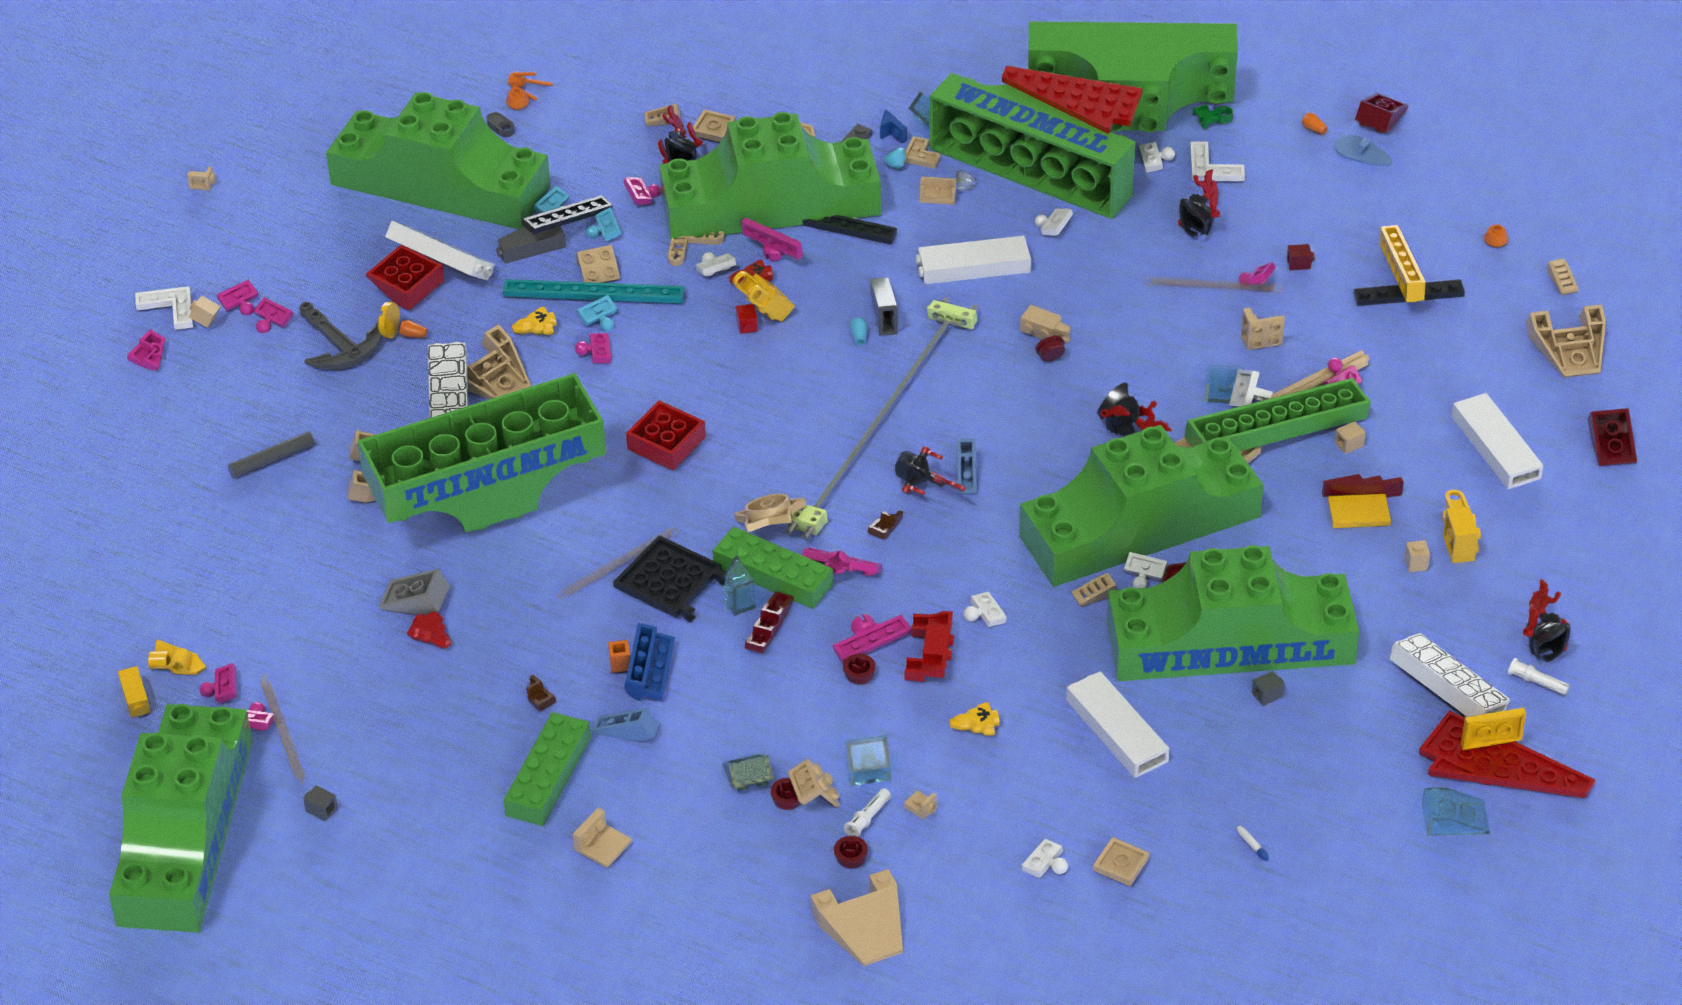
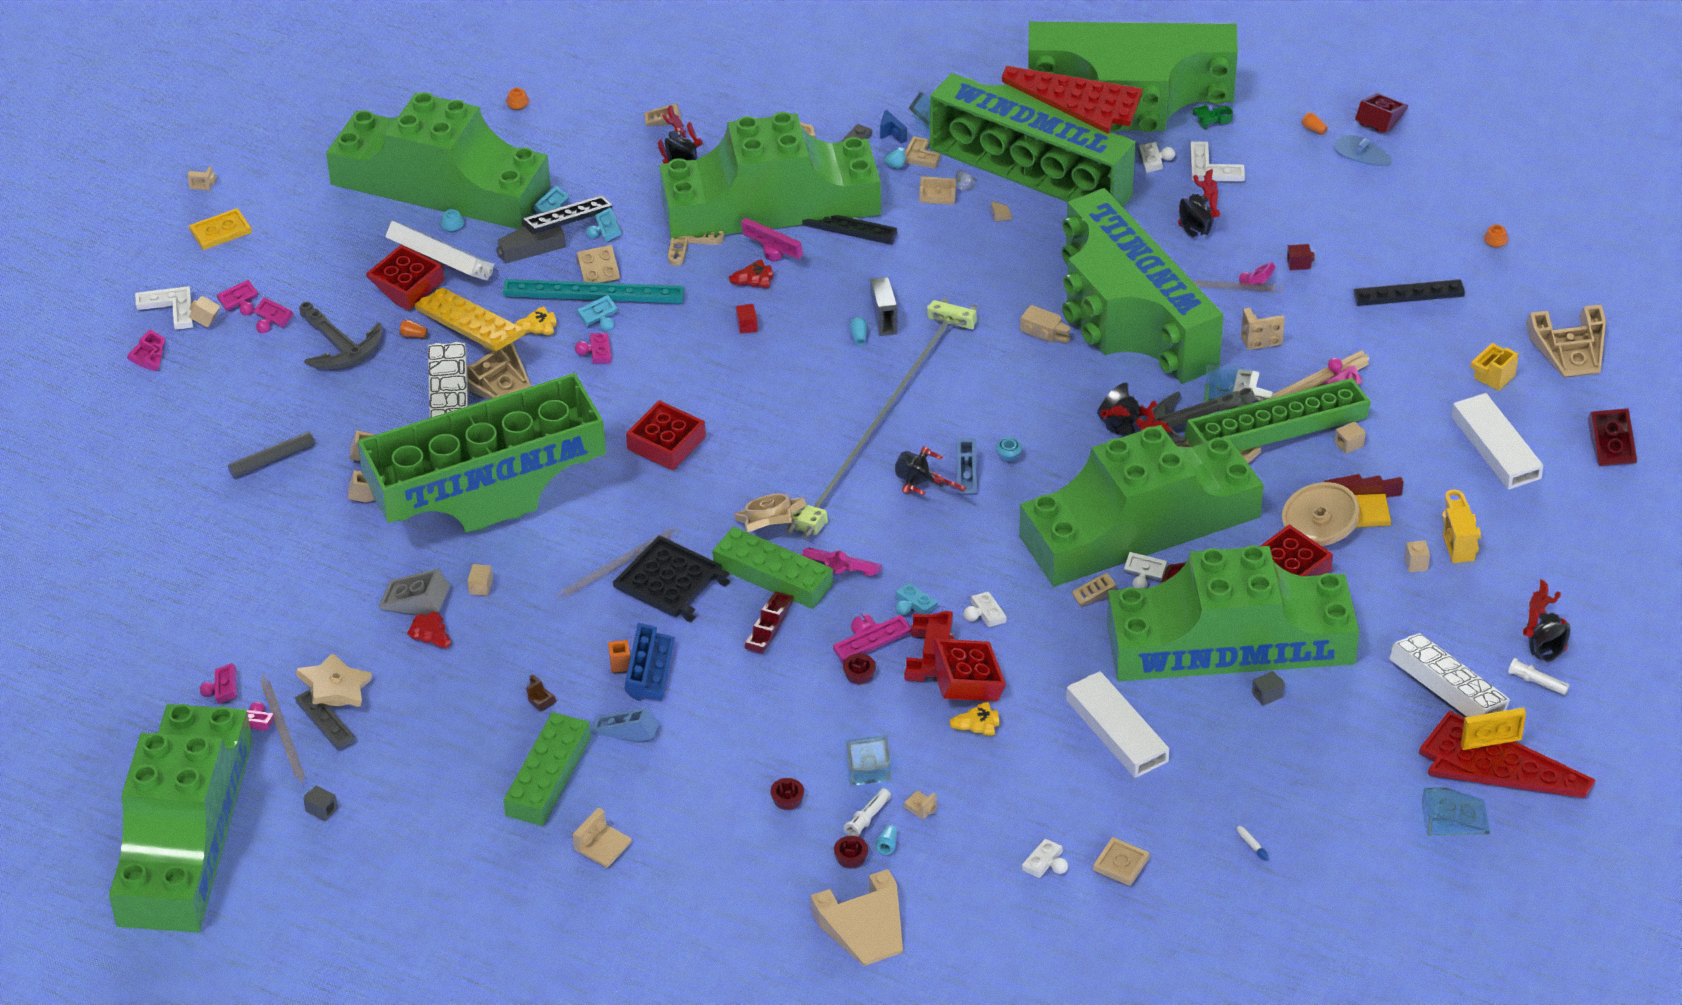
yellow brick [118,666,151,718] -> none
yellow panel [148,640,206,675] -> none
yellow tile [378,302,400,339] -> none
dark grey piece [486,112,514,137] -> none
orange plant [508,71,553,101] -> none
dark pink plate [623,177,661,205] -> none
tan plate [693,109,736,142] -> none
white plate [696,252,736,276] -> none
clear green slope [722,753,773,791] -> none
clear light blue slope [723,556,755,616] -> none
yellow brick [733,271,795,322] -> none
tan bracket [788,759,840,808] -> none
reddish brown slope [868,511,903,540] -> none
white brick [915,236,1031,284] -> none
white plate [1034,208,1073,236] -> none
dark red piece [1035,335,1065,361] -> none
yellow brick [1379,225,1425,302] -> none
tan slope [1547,259,1578,295] -> none
none -> yellow tile [188,208,252,250]
none -> dark grey plate [295,690,355,751]
none -> tan plate [296,654,372,707]
none -> yellow plate [414,288,525,352]
none -> medium azure cone [440,209,464,232]
none -> tan brick [467,564,493,596]
none -> medium azure cone [875,825,897,855]
none -> medium azure plate [895,583,938,616]
none -> red slope [934,638,1006,701]
none -> tan slope [991,201,1012,222]
none -> medium azure cone [996,437,1022,462]
none -> bright green brick [1061,188,1224,384]
none -> dark grey piece [1153,387,1255,444]
none -> red slope [1259,524,1333,576]
none -> tan dish [1282,482,1360,546]
none -> yellow plate [1470,343,1519,391]

